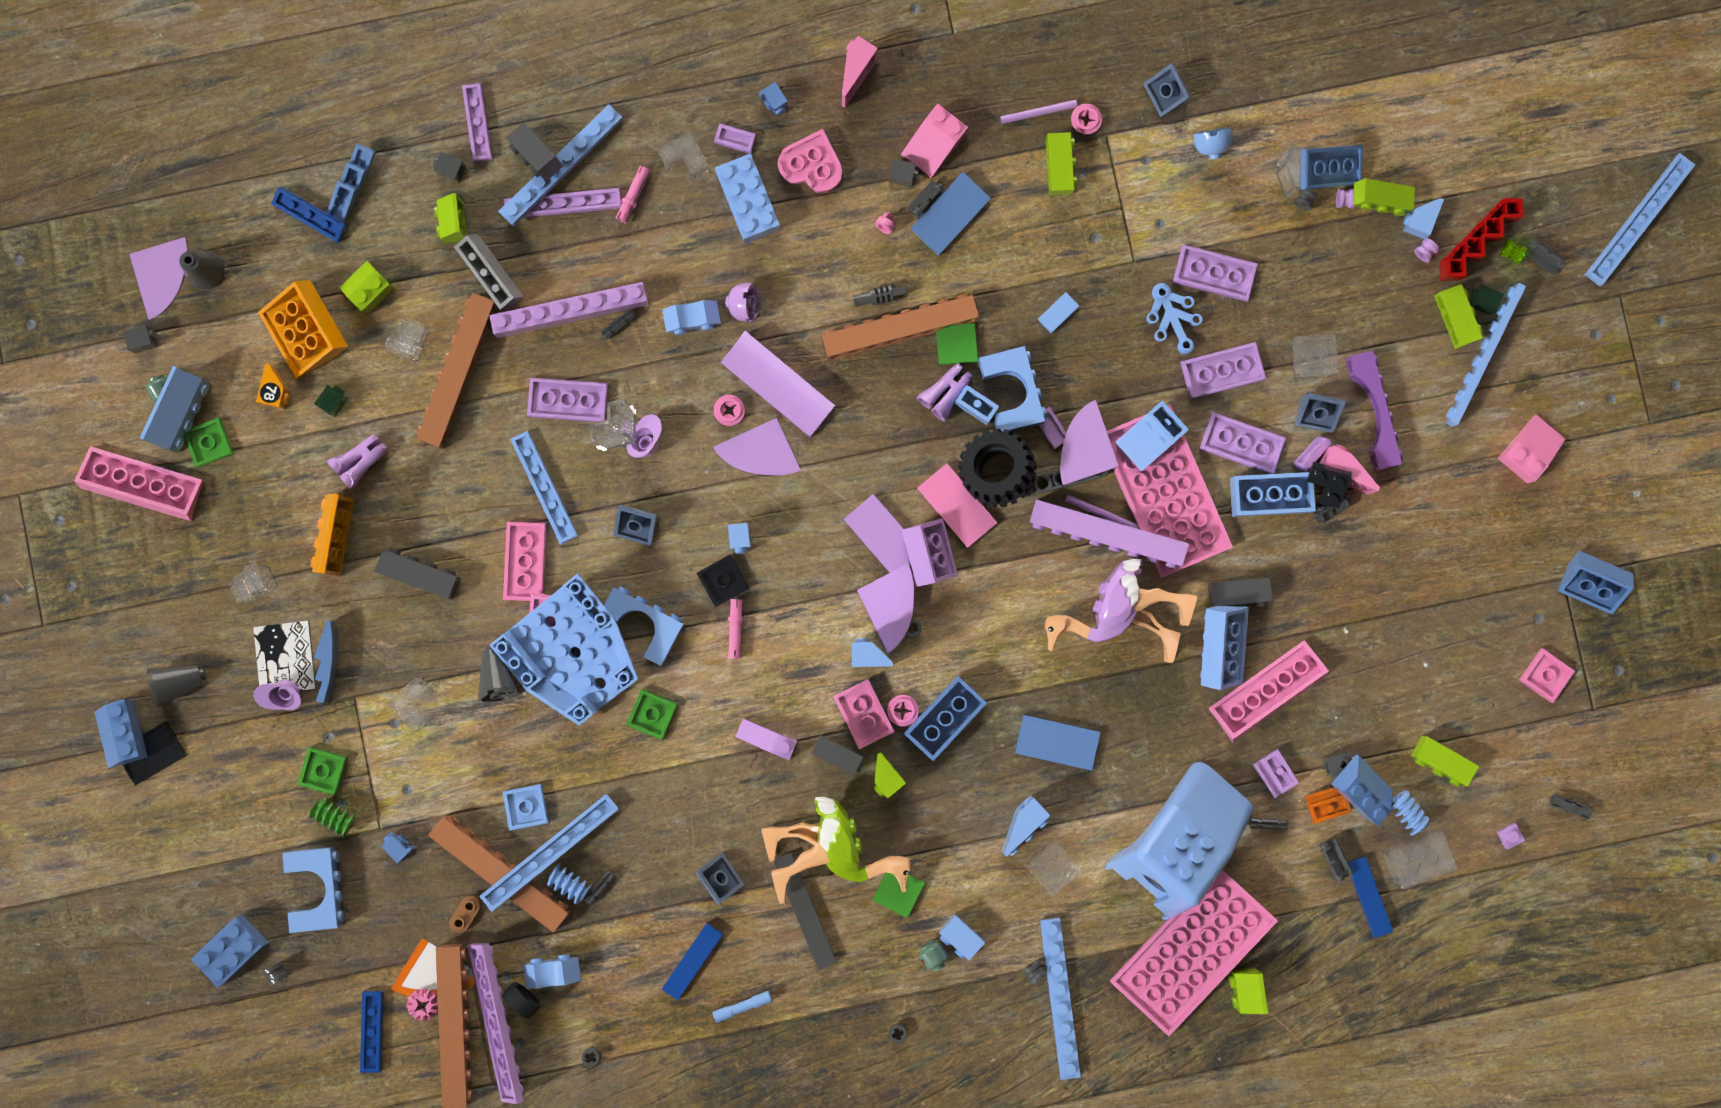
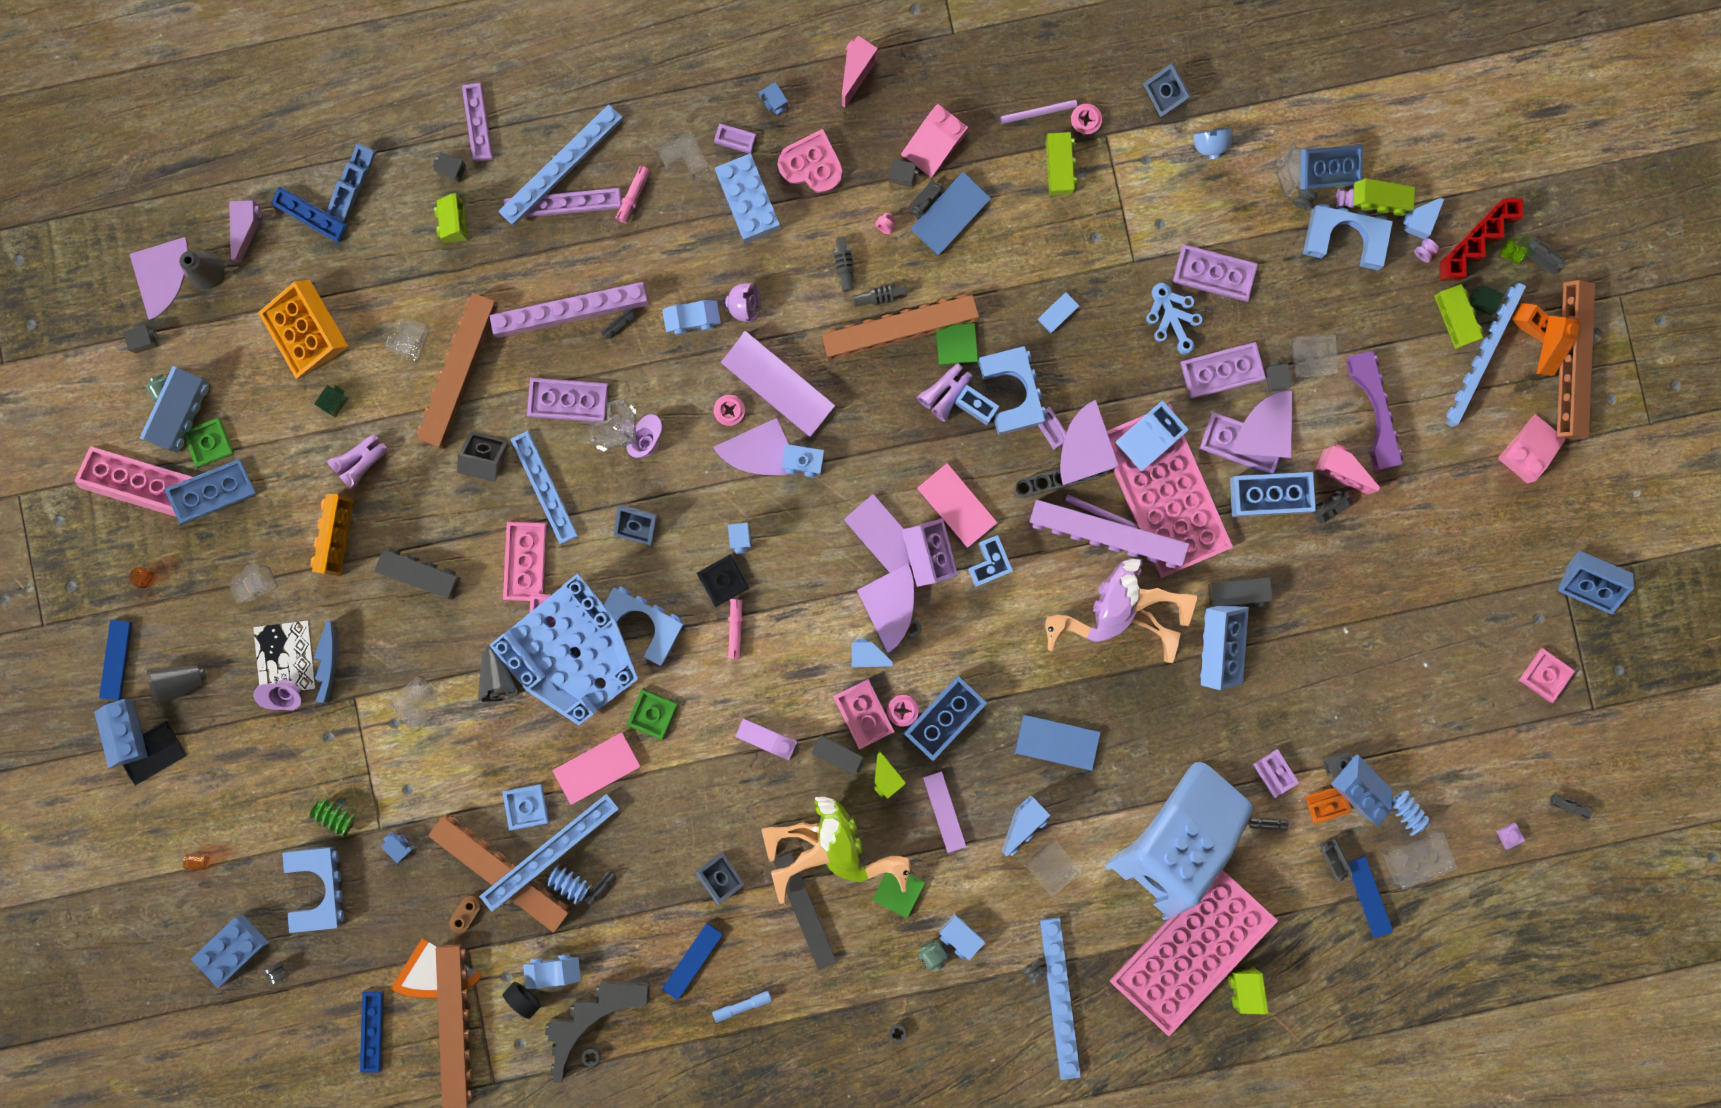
light orange slope [256,364,290,409] -> none
bright green tile [297,746,348,795] -> none
lime slope [339,261,395,315] -> none
bright pink gear [406,989,438,1021] -> none
light grey brick [454,234,524,310] -> none
lavender plate [467,943,524,1104] -> none
dark grey brick [506,122,563,181] -> none
black tyre [958,429,1037,508] -> none
bright pink arch [1209,640,1329,743] -> none
lavender tile [1293,436,1332,472] -> none
sand blue slope [1295,393,1346,433] -> none
black plate [1307,462,1352,509] -> none
lime brick [1411,736,1479,788] -> none
light blue plate [1584,153,1695,286] -> none
none -> blue tile [99,620,132,700]
none -> clear orange brick [129,567,156,589]
none -> medium blue tile [164,459,256,525]
none -> clear orange brick [183,853,210,870]
none -> lavender slope [229,200,262,263]
none -> dark grey slope [457,431,508,482]
none -> dark grey arch [545,980,650,1083]
none -> bright pink tile [552,732,641,805]
none -> light blue brick [782,444,824,478]
none -> dark grey hinge [833,237,854,292]
none -> lavender tile [923,771,966,853]
none -> light blue brick [968,535,1013,587]
none -> lavender sticker [1233,391,1292,458]
none -> dark grey brick [1265,362,1292,392]
none -> light blue arch [1303,204,1393,270]
none -> orange slope [1511,303,1549,343]
none -> orange slope [1537,315,1581,376]
none -> nougat brick [1557,280,1595,439]

